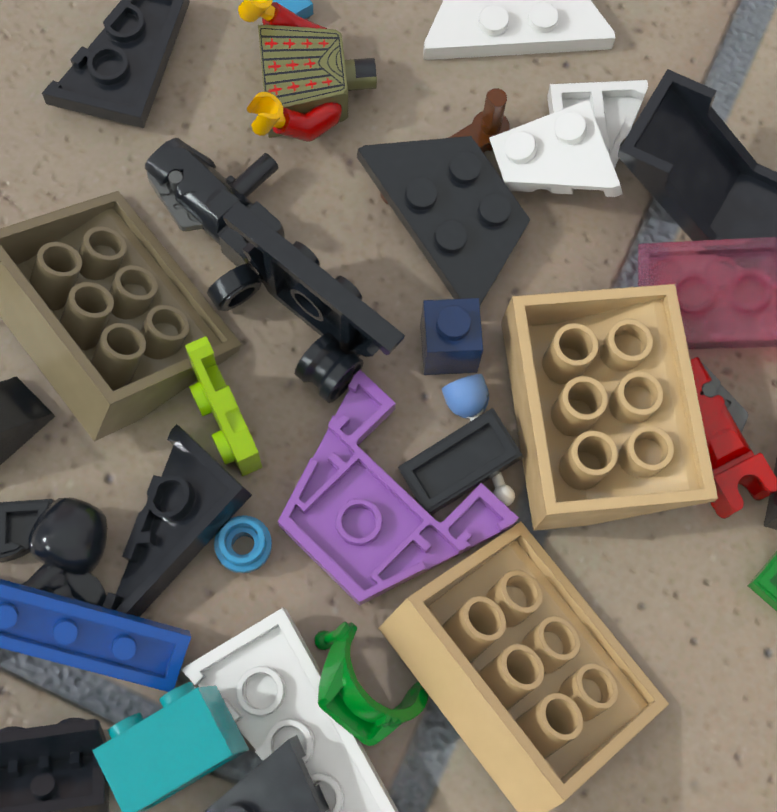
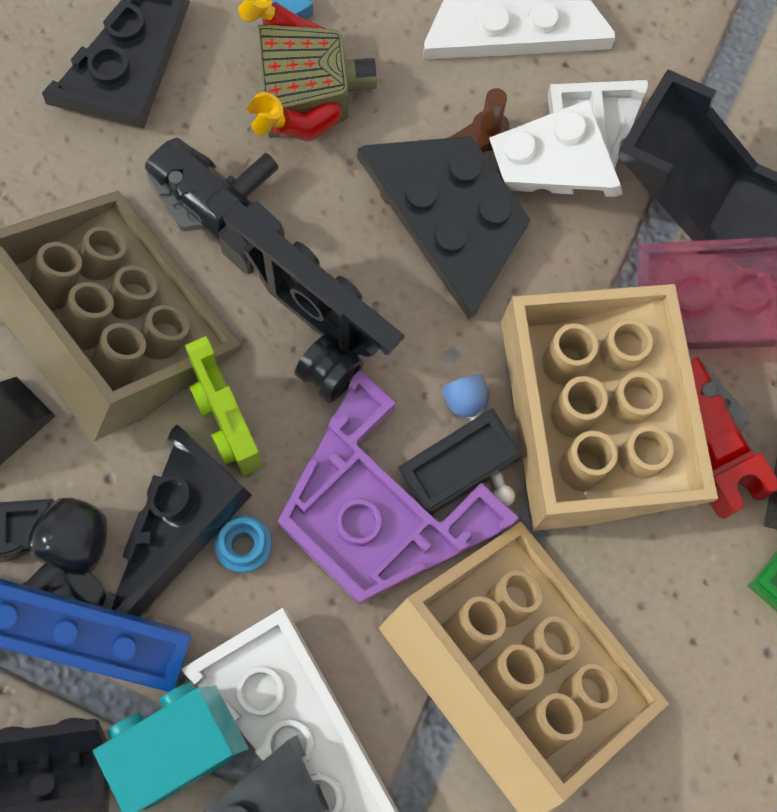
black tile [207,263,263,311] -> none
green helmet [314,622,429,746] -> none
dark blue brick [420,298,483,375] -> none

